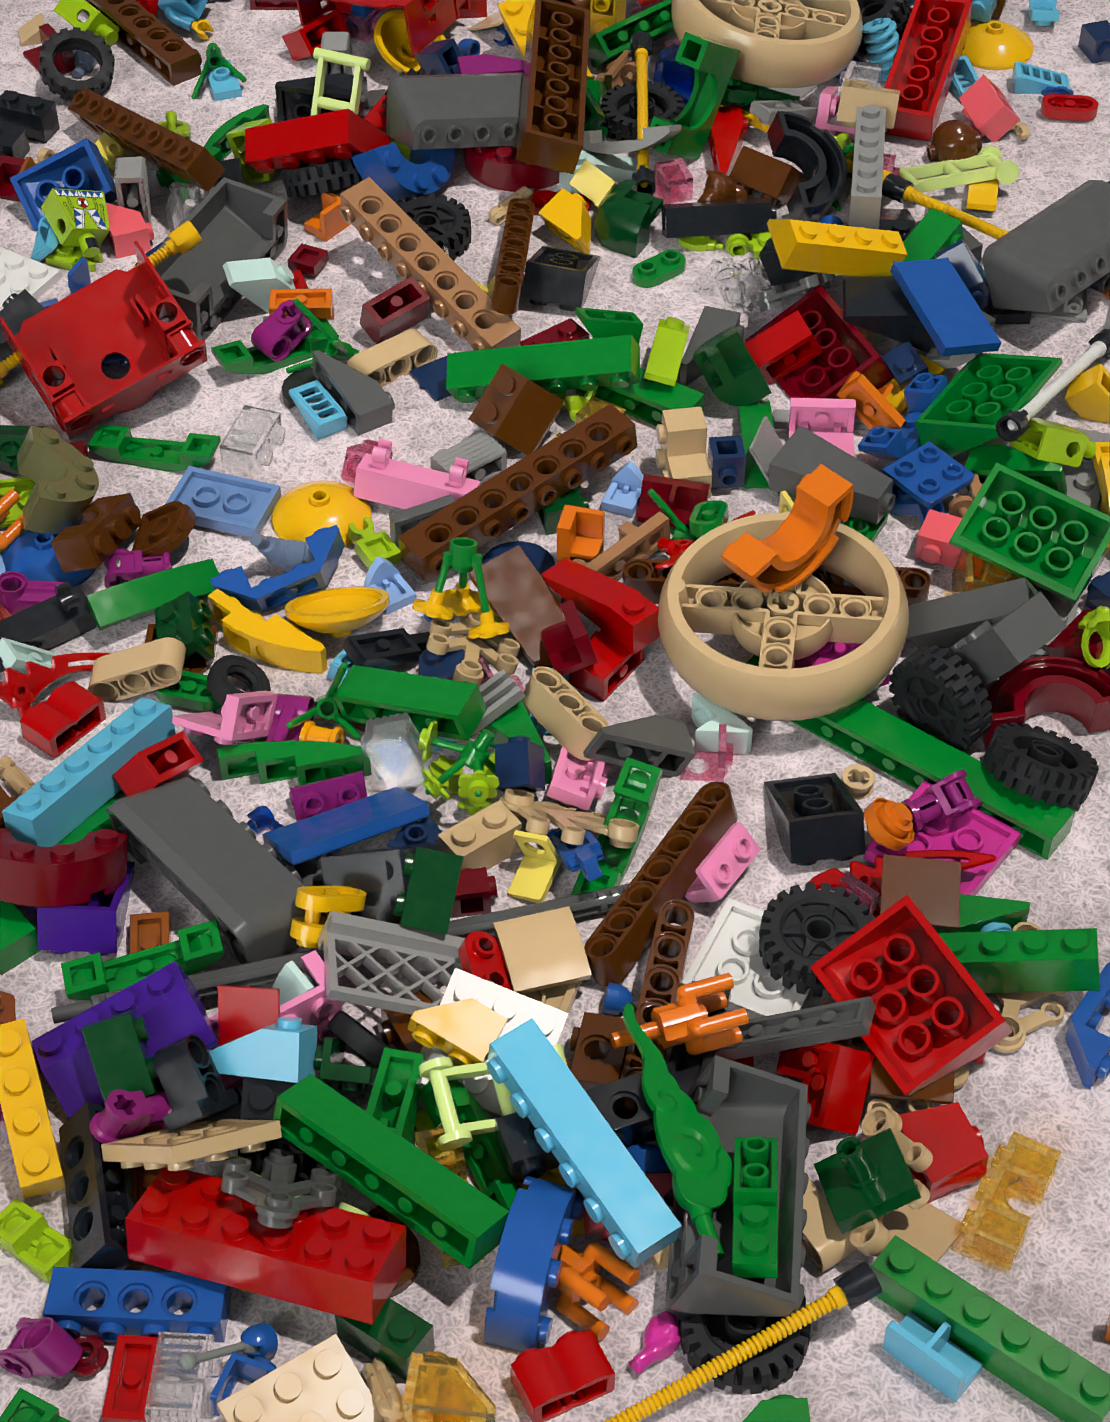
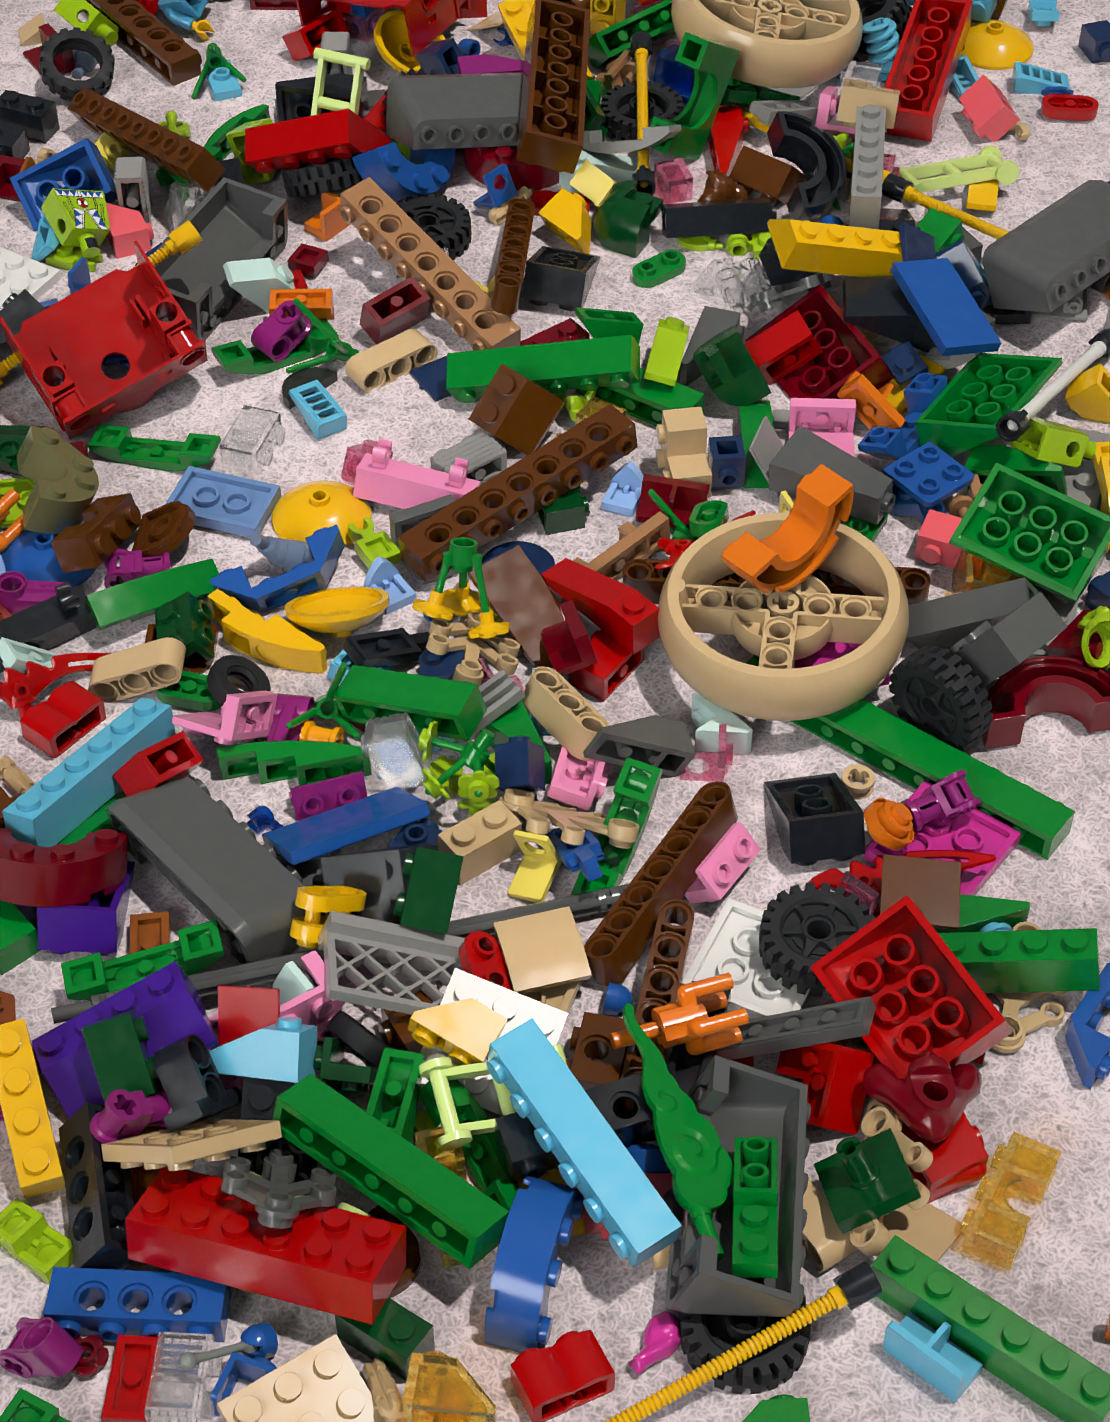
dark grey slope [313,350,395,436] -> none
dark red brick [451,867,498,918] -> none
orange plant [556,1242,640,1341] -> none
orange panel [557,505,605,563] -> none
reddish brown plant [926,120,982,162] -> none
black wheel [983,722,1099,807] -> none
none -> blue bracket [473,164,518,209]
none -> dark red head [863,1051,982,1143]
none -> dark blue piece [899,222,936,262]

